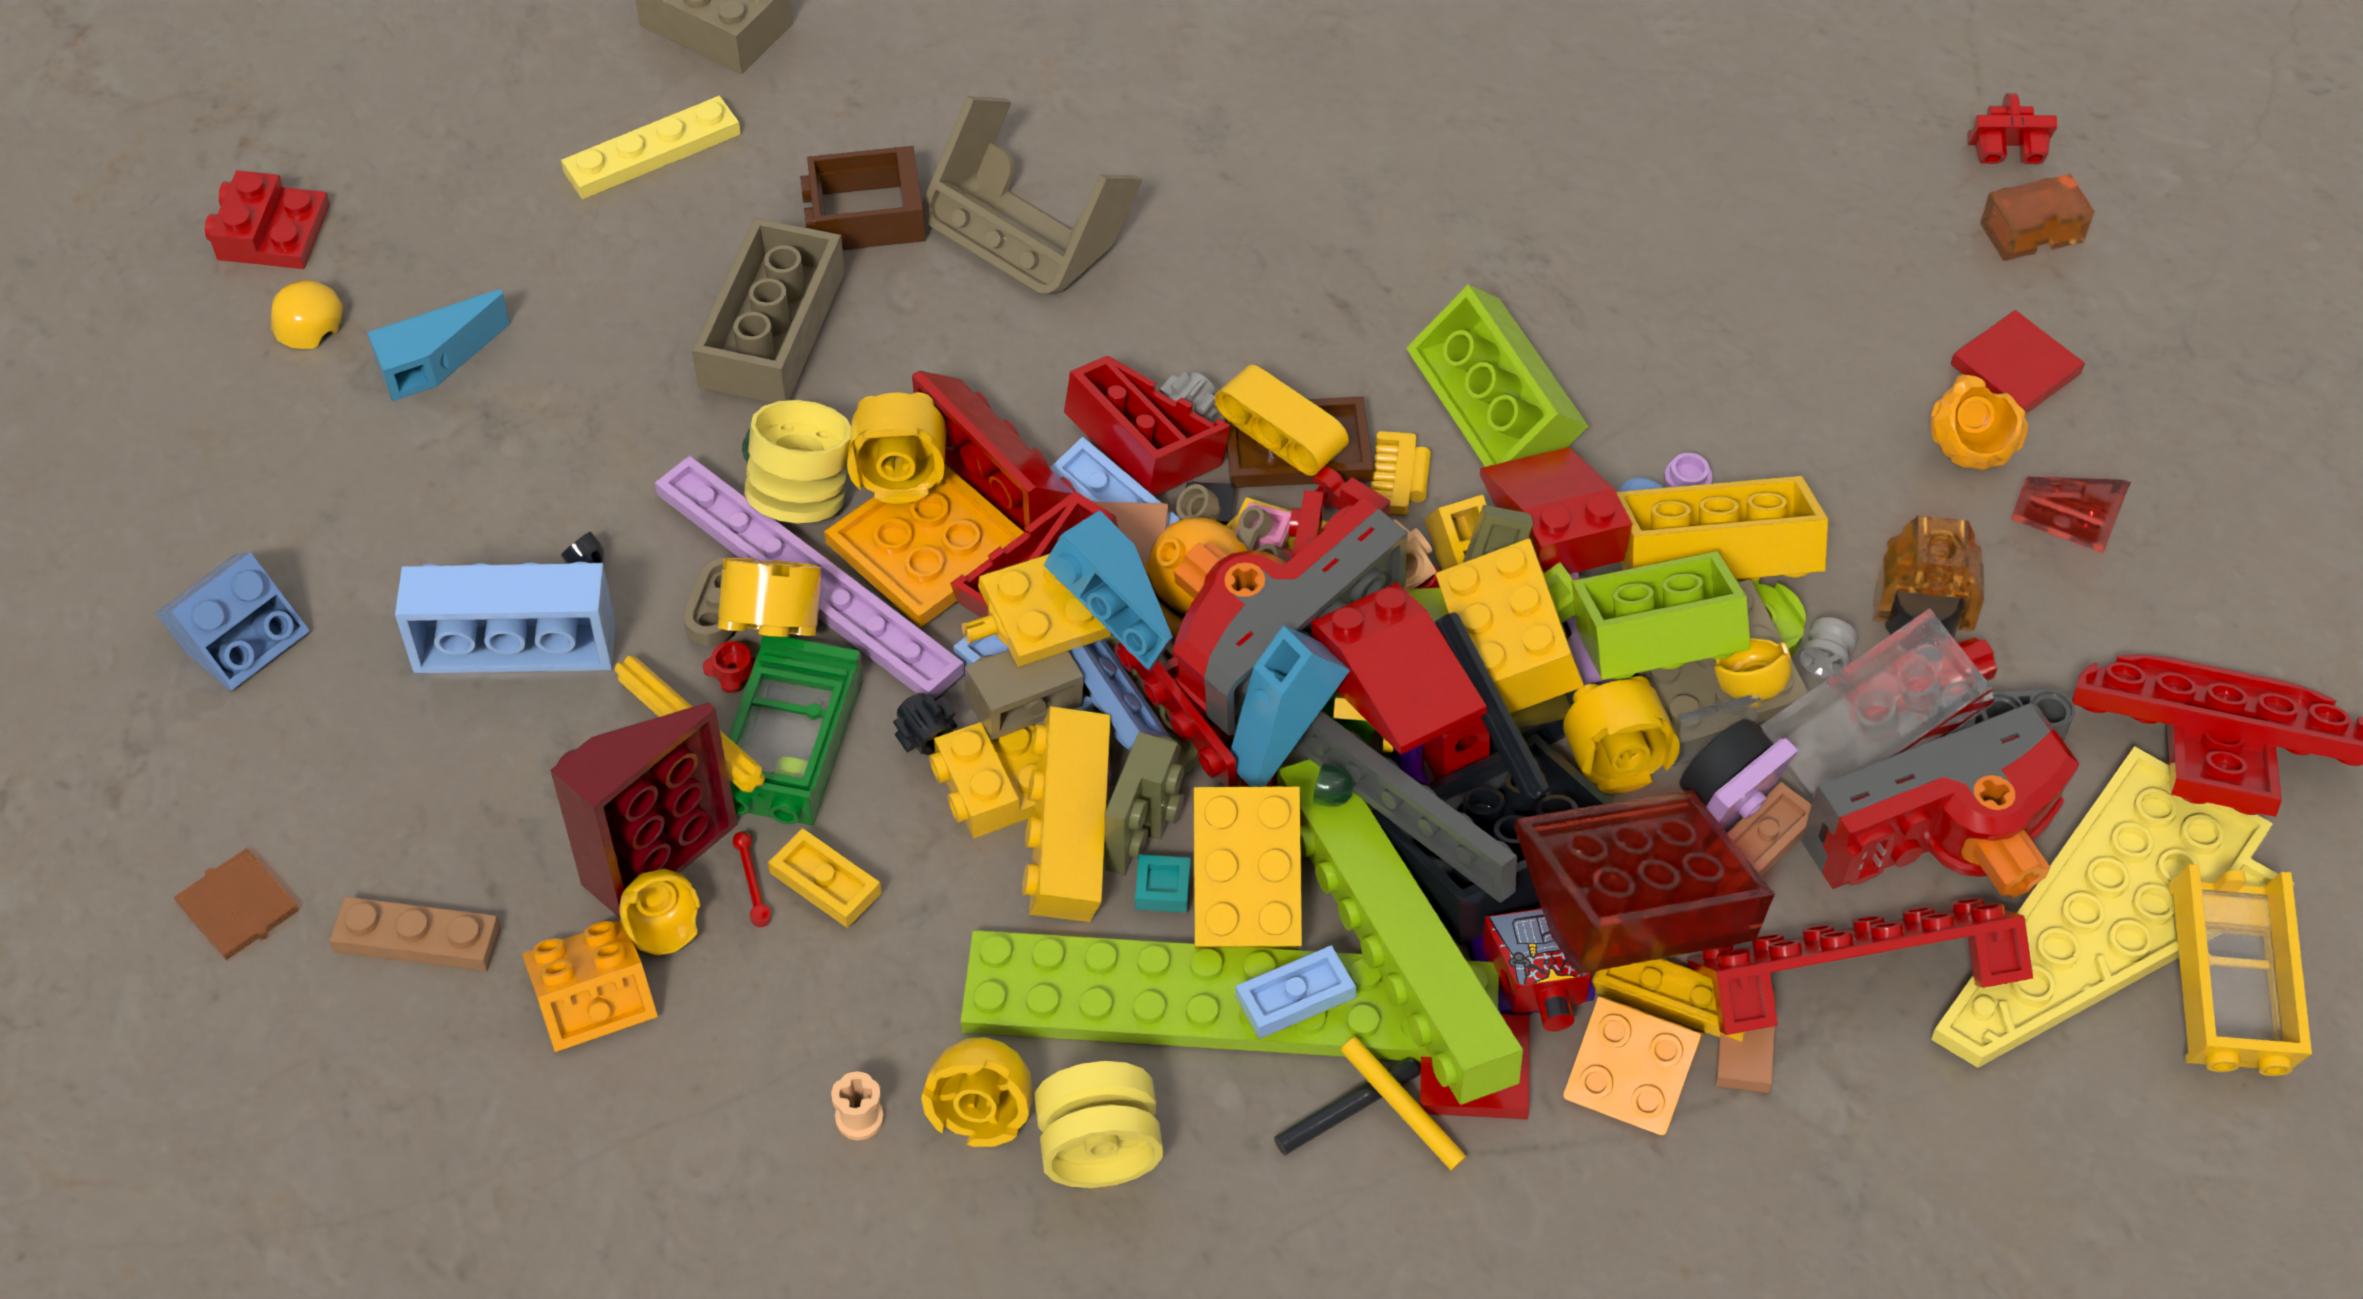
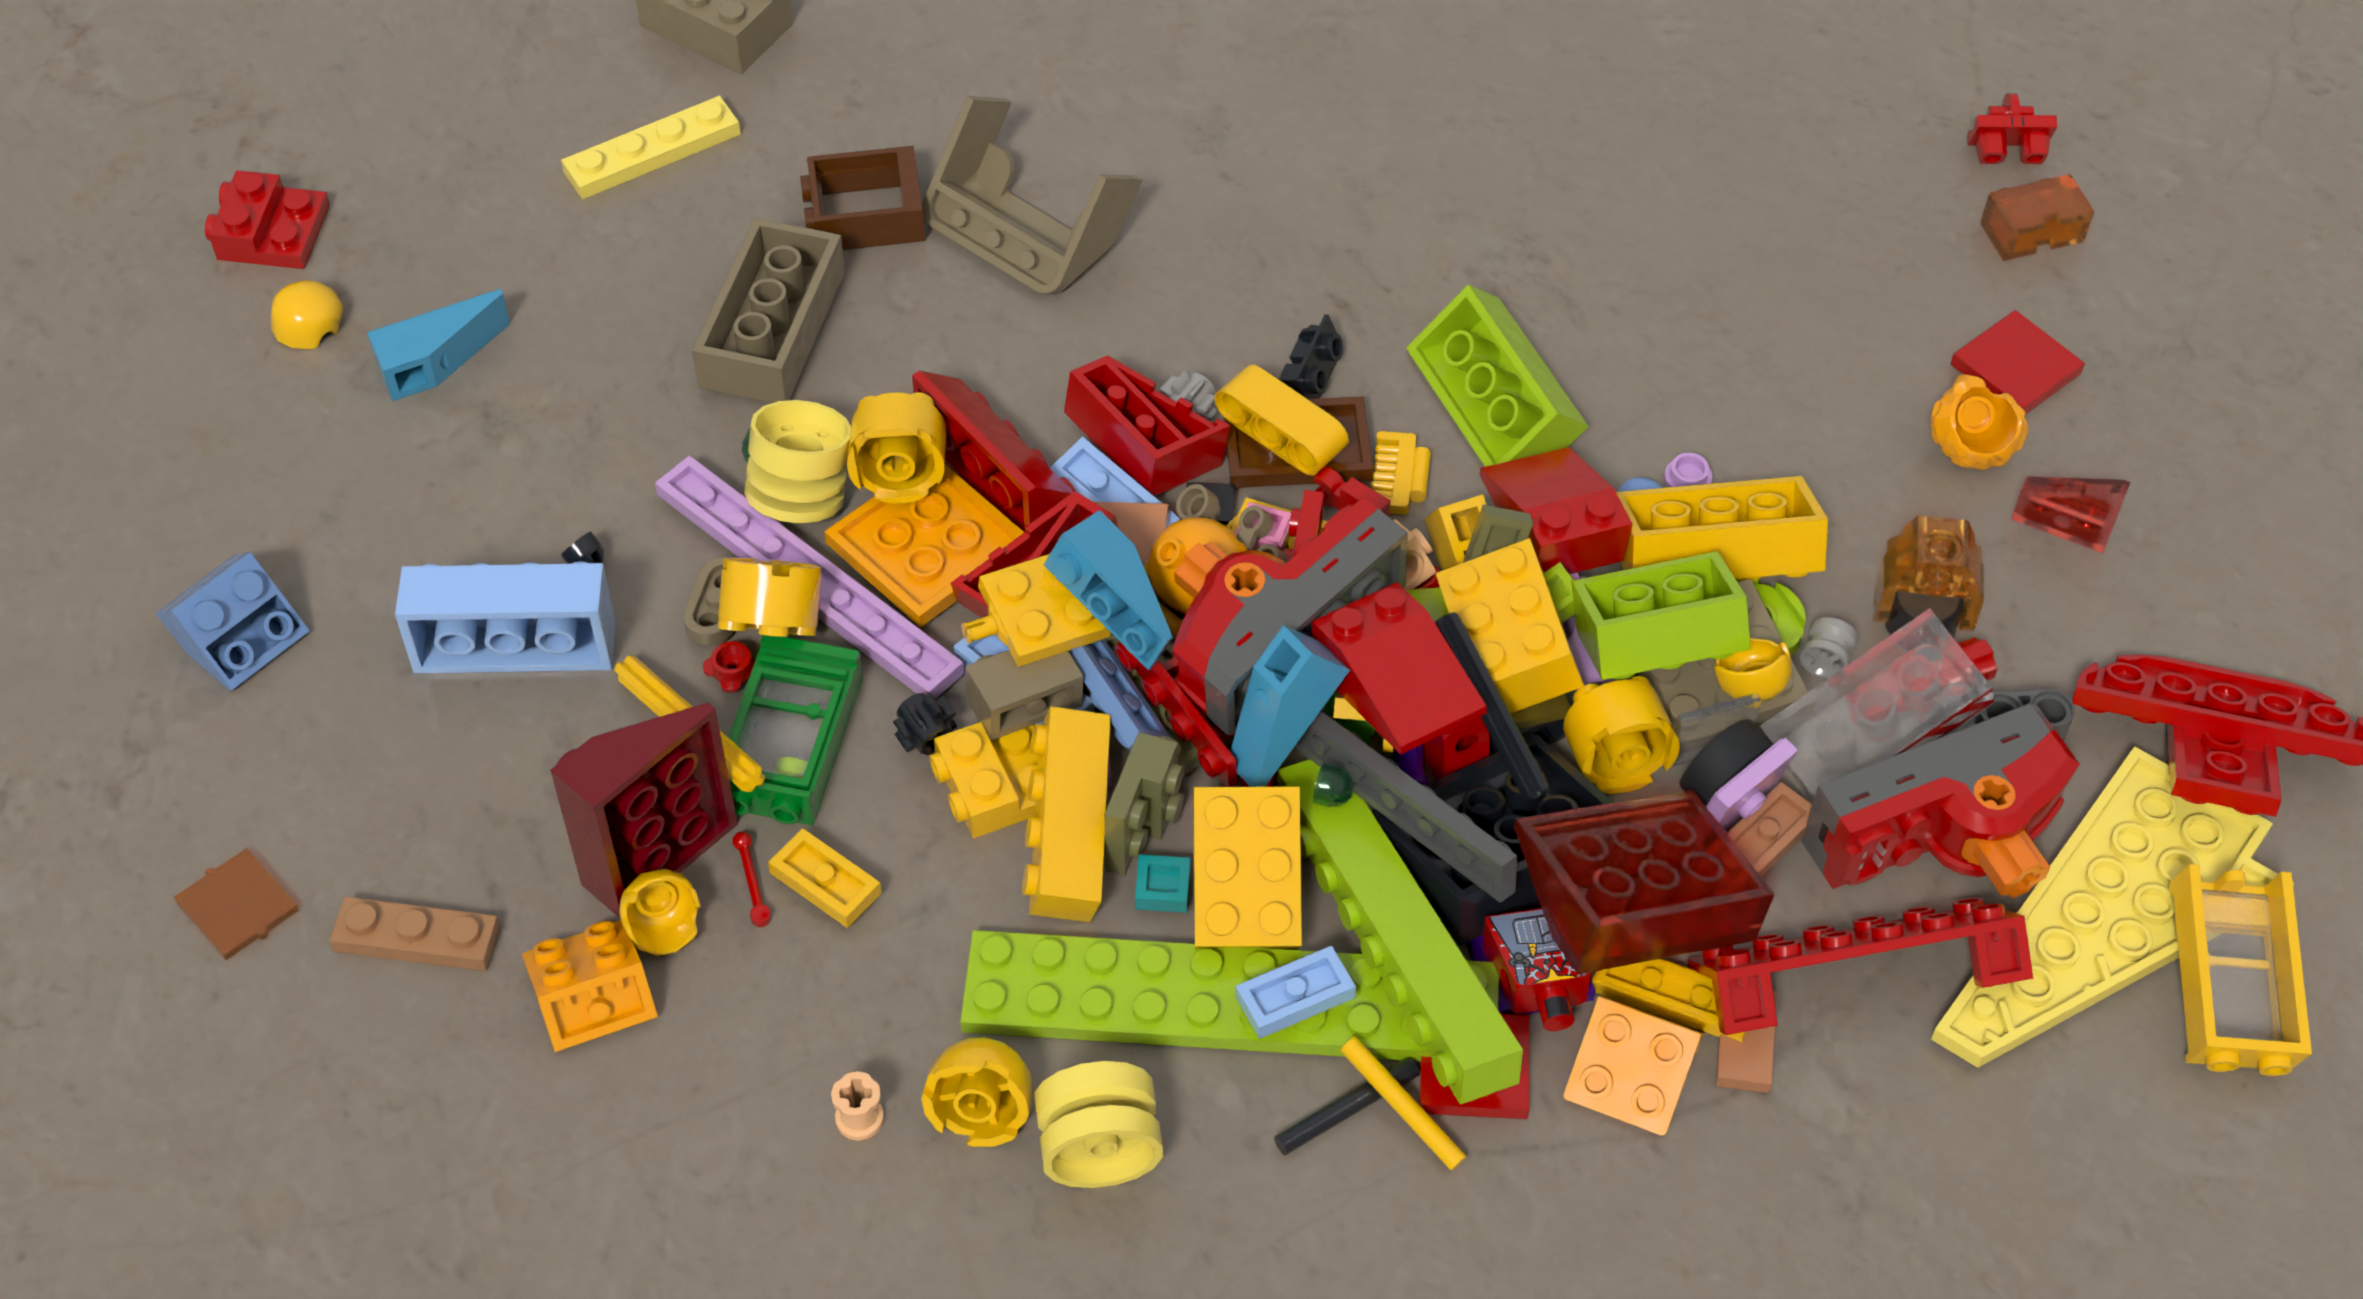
none -> black hinge [1278,314,1344,399]

